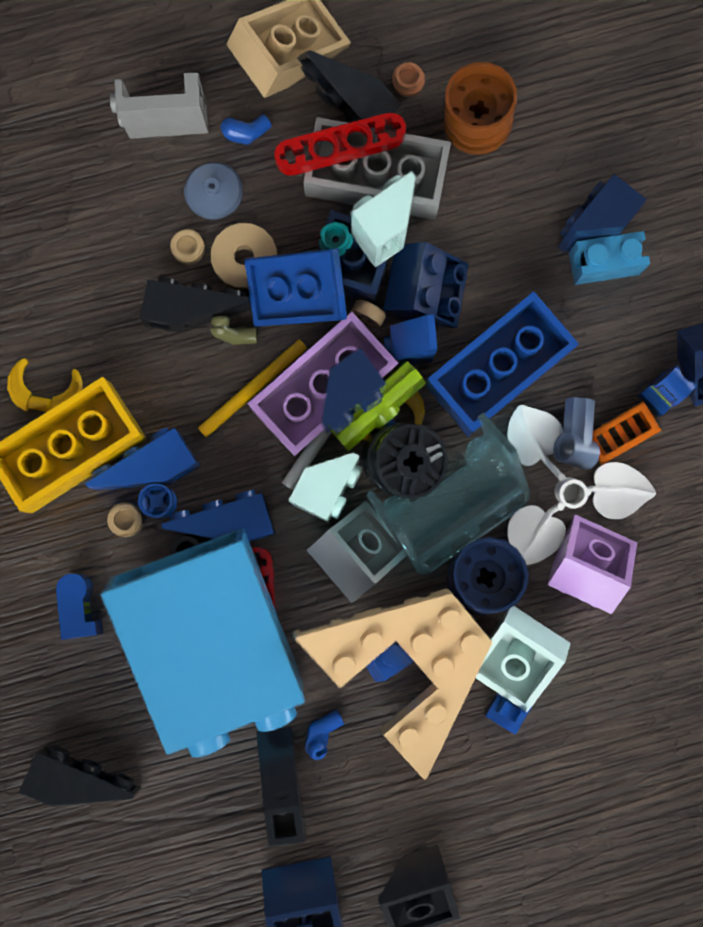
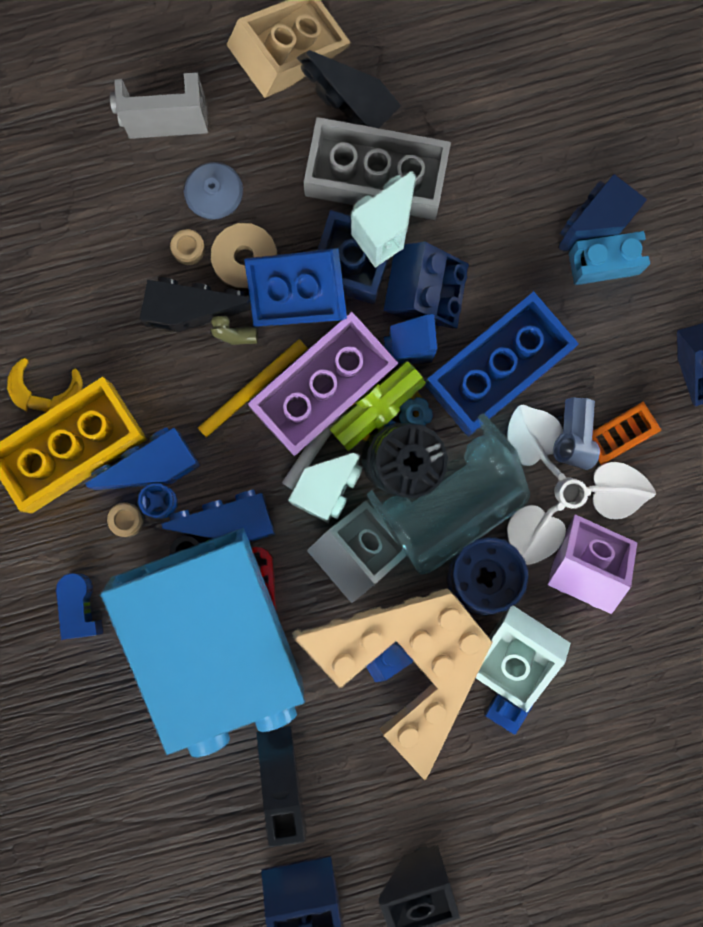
black slope [19,745,141,807] -> none
blue arm [221,113,272,145] -> none
red beam [274,113,406,176] -> none
blue arm [305,709,345,760] -> none
teal plate [319,222,353,256] -> none
dark blue slope [321,348,386,434] -> none
tan tile [351,299,386,328] -> none
nougat plate [392,62,425,97] -> none
dark orange wheel [444,62,517,155] -> none
blue leg [638,365,697,417] -> none
none -> dark azure plate [399,397,433,426]

